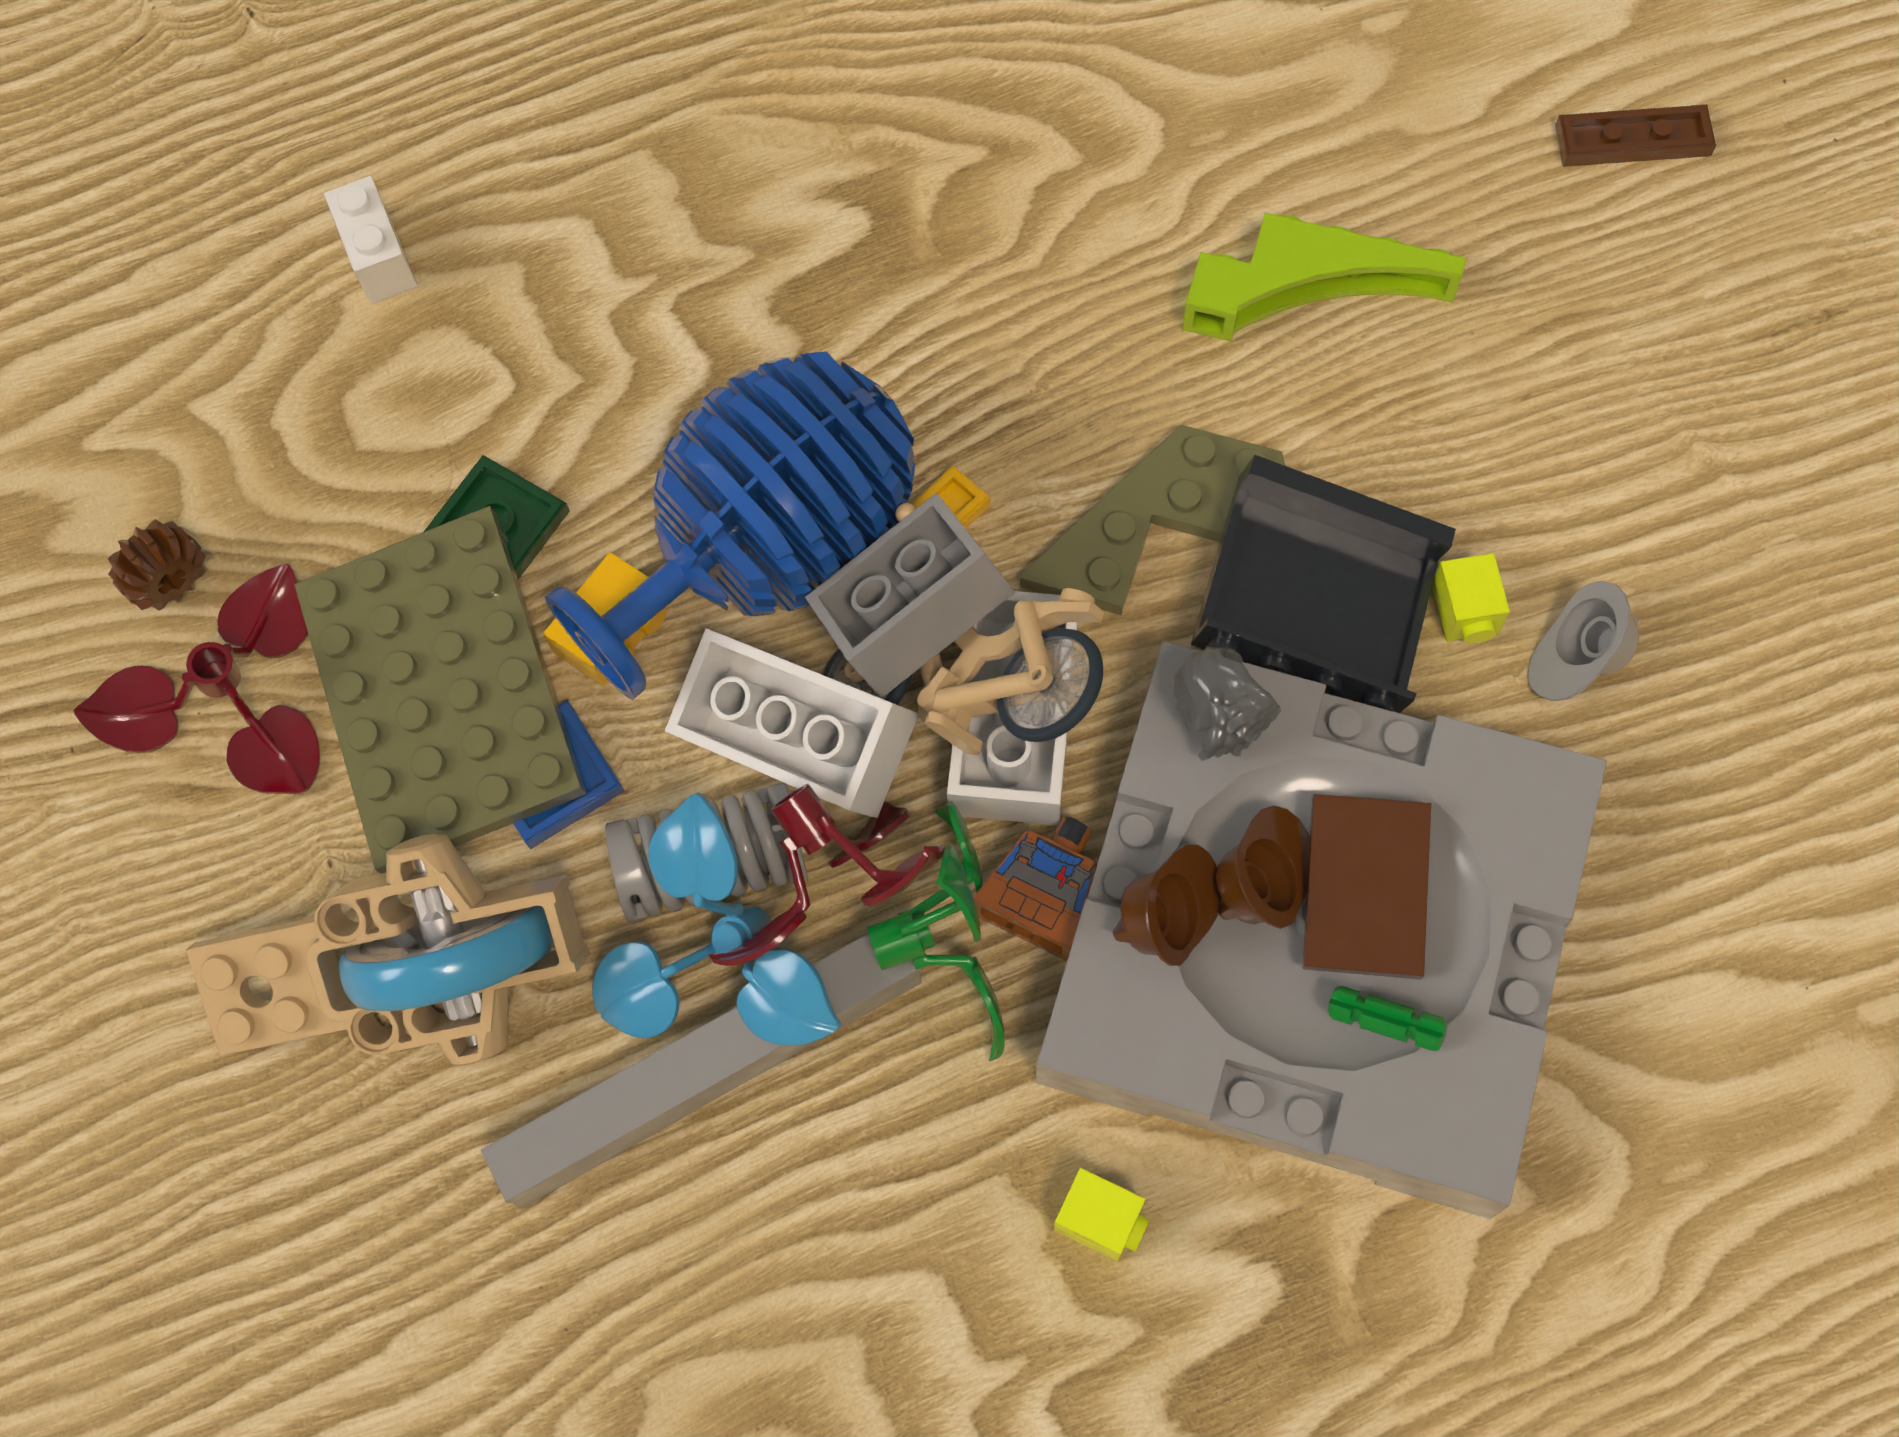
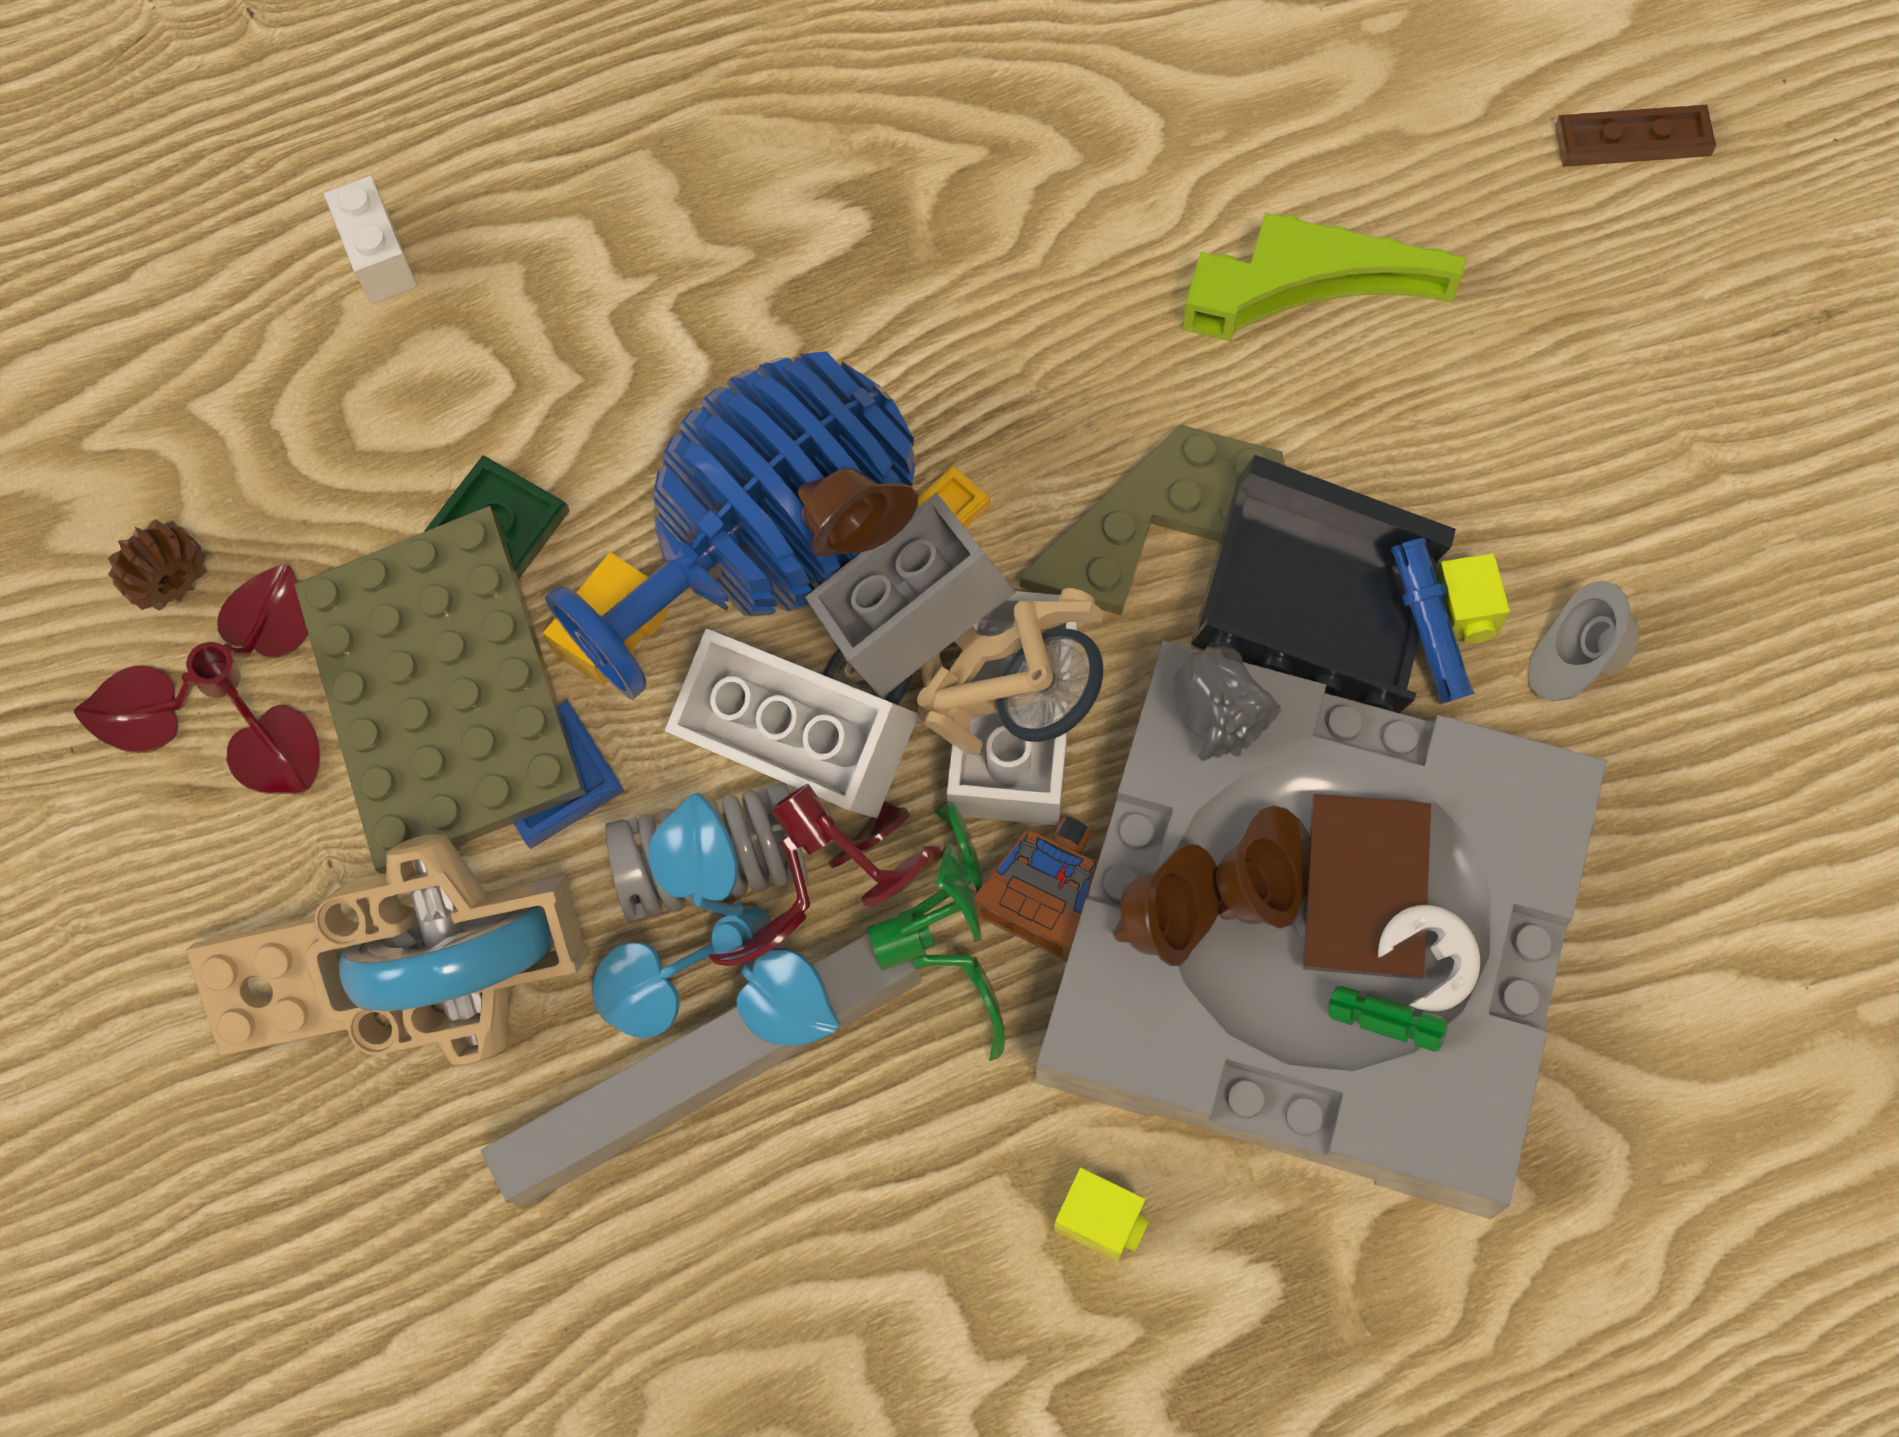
none -> reddish brown piece [798,468,918,557]
none -> white head [1378,905,1480,1012]
none -> blue pin [1391,538,1475,704]

